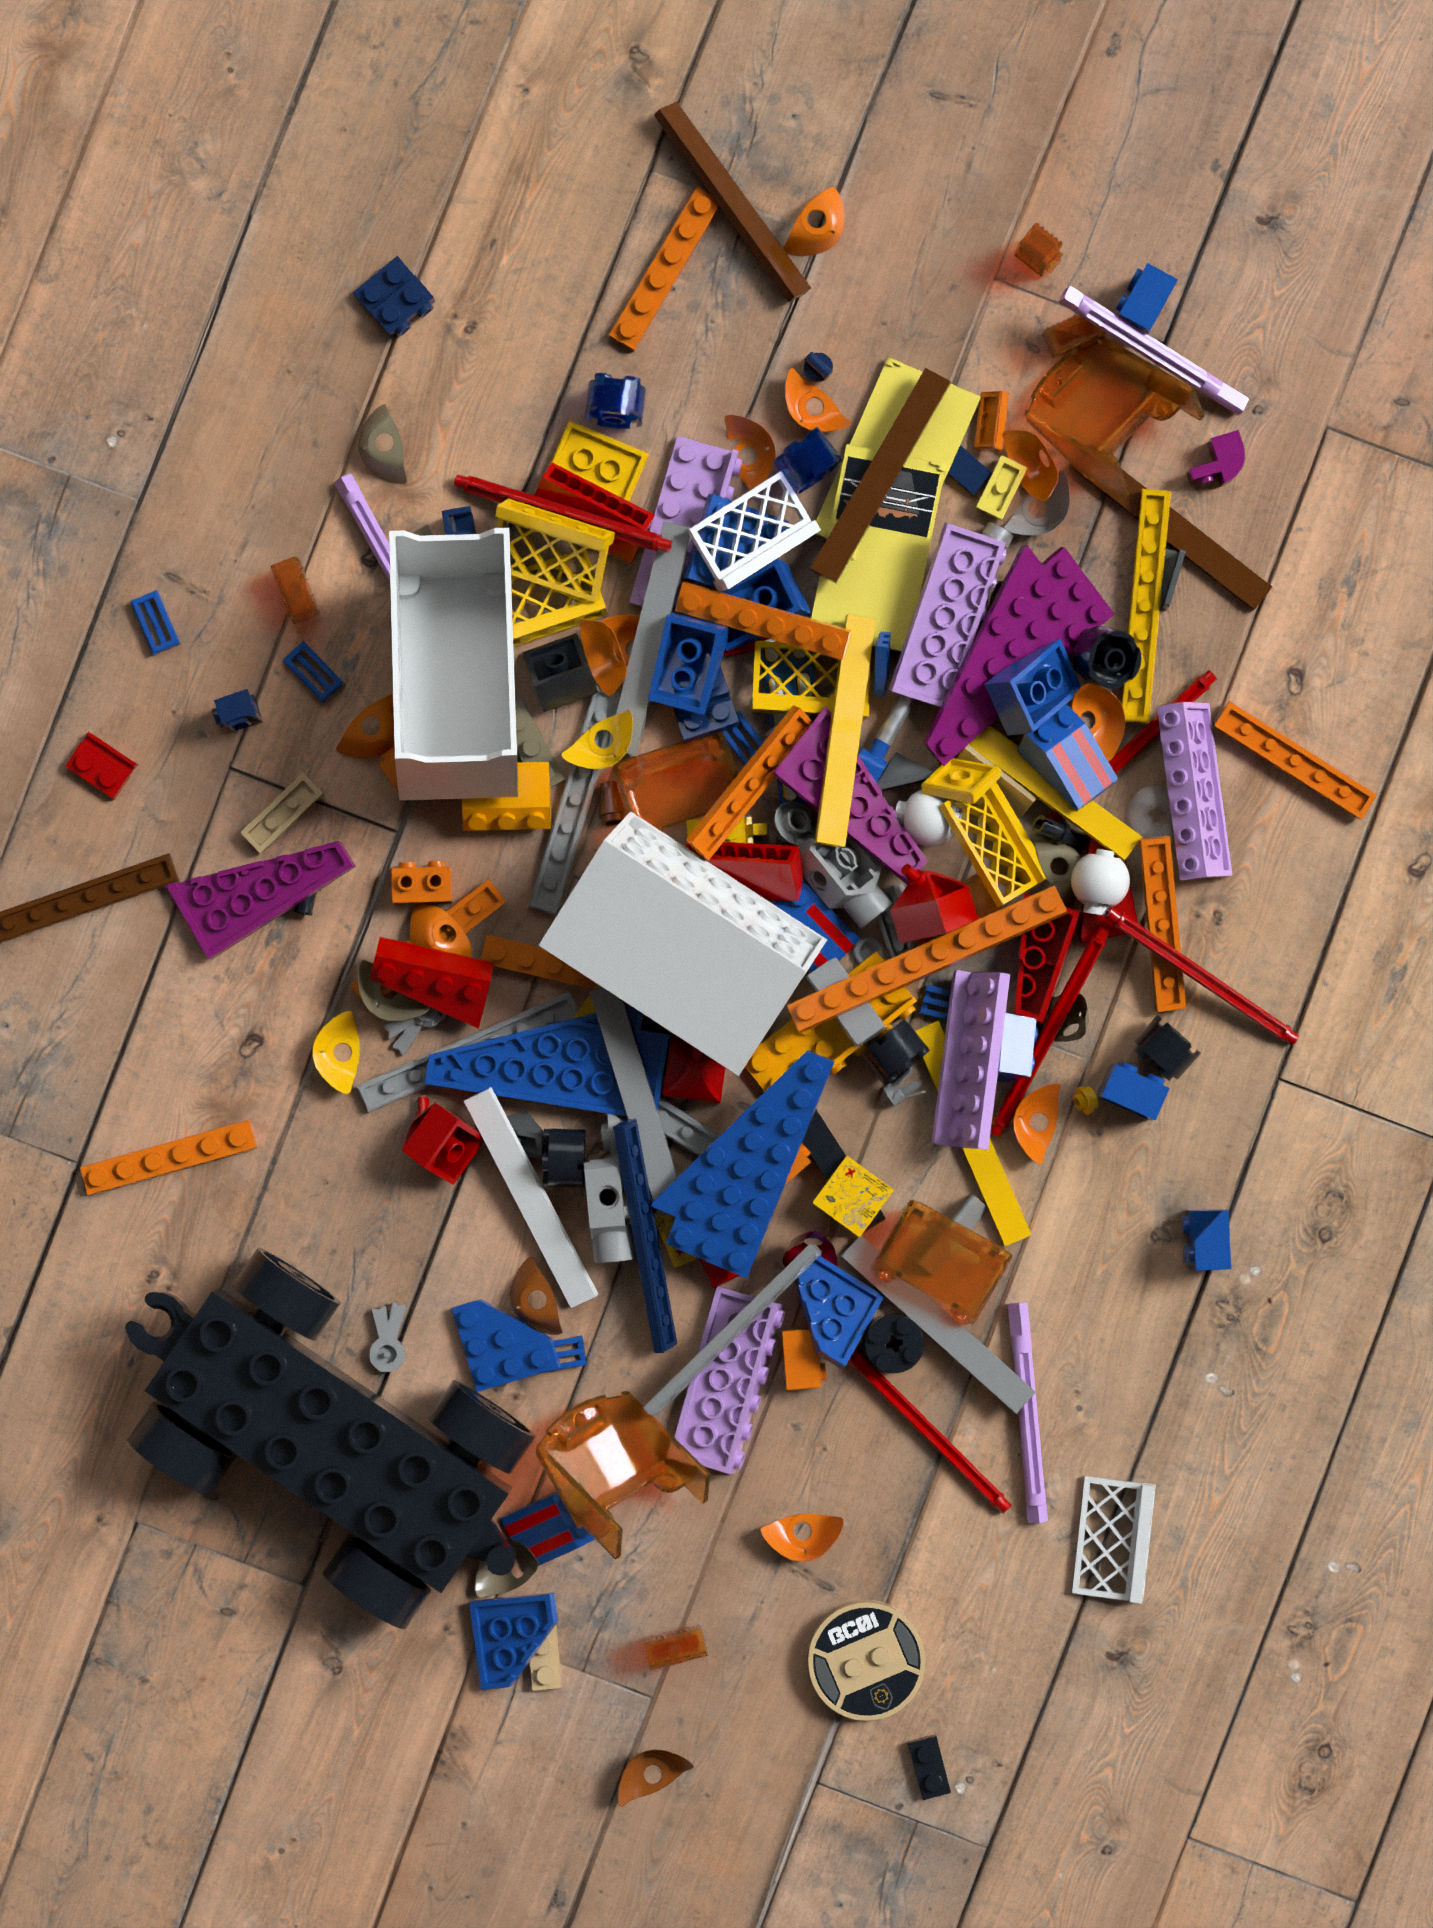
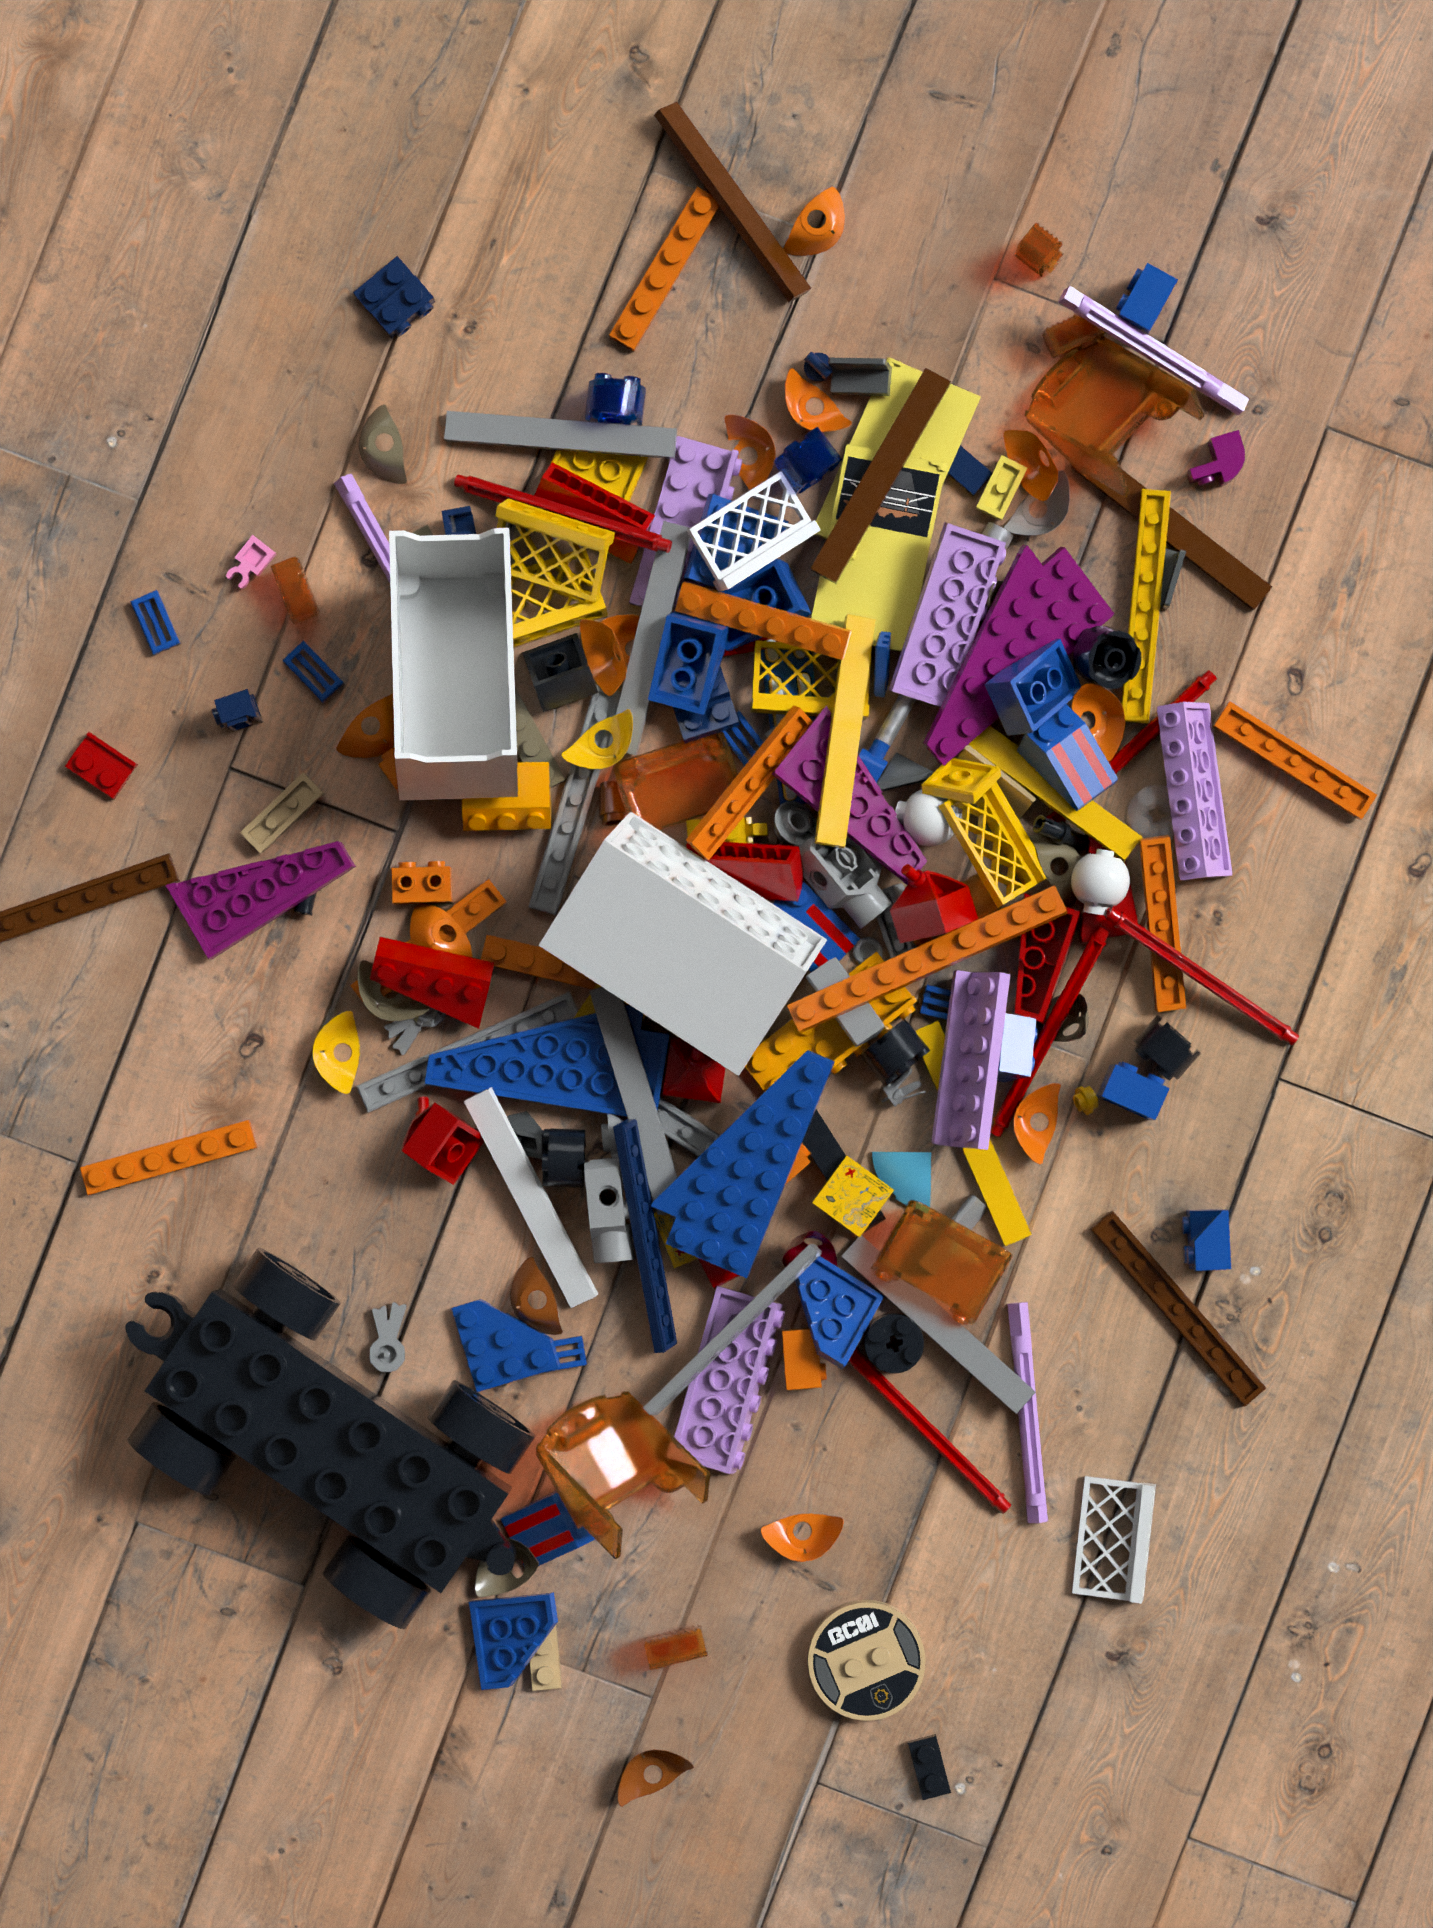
orange plate [974,391,1009,451] -> none
none -> bright pink plate [226,535,276,589]
none -> light grey tile [444,411,678,459]
none -> dark grey panel [828,357,892,396]
none -> medium azure brick [872,1152,931,1210]
none -> reddish brown tile [1090,1211,1266,1407]

